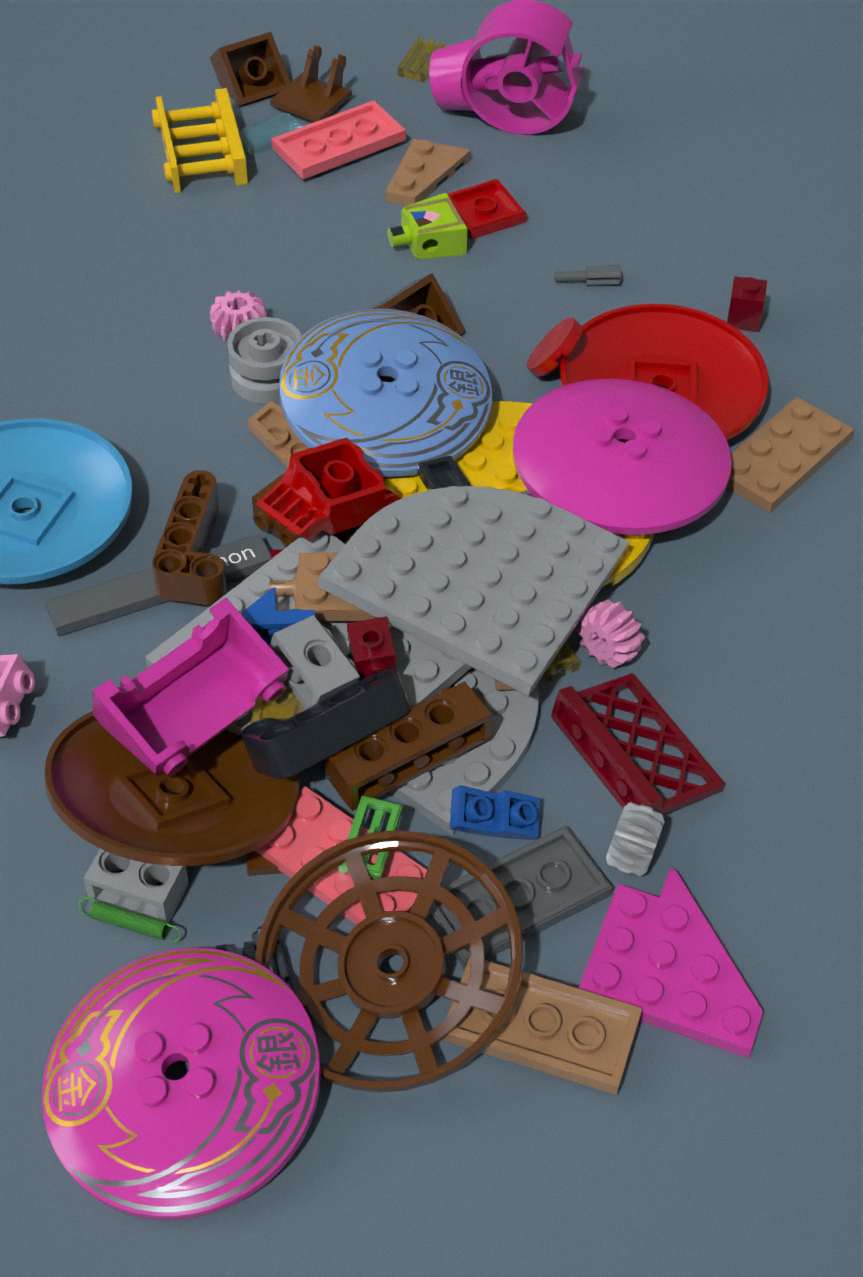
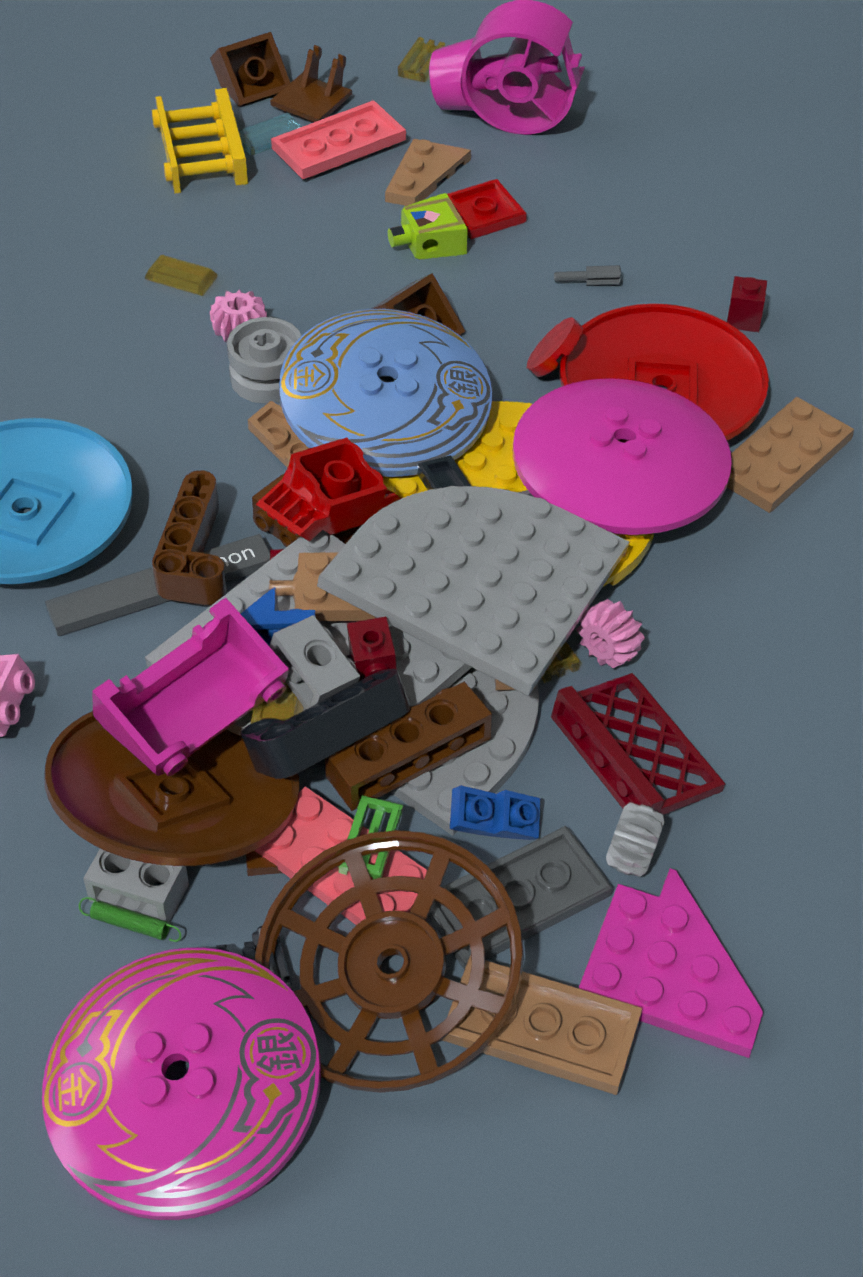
none -> clear yellow tile [145,255,217,296]

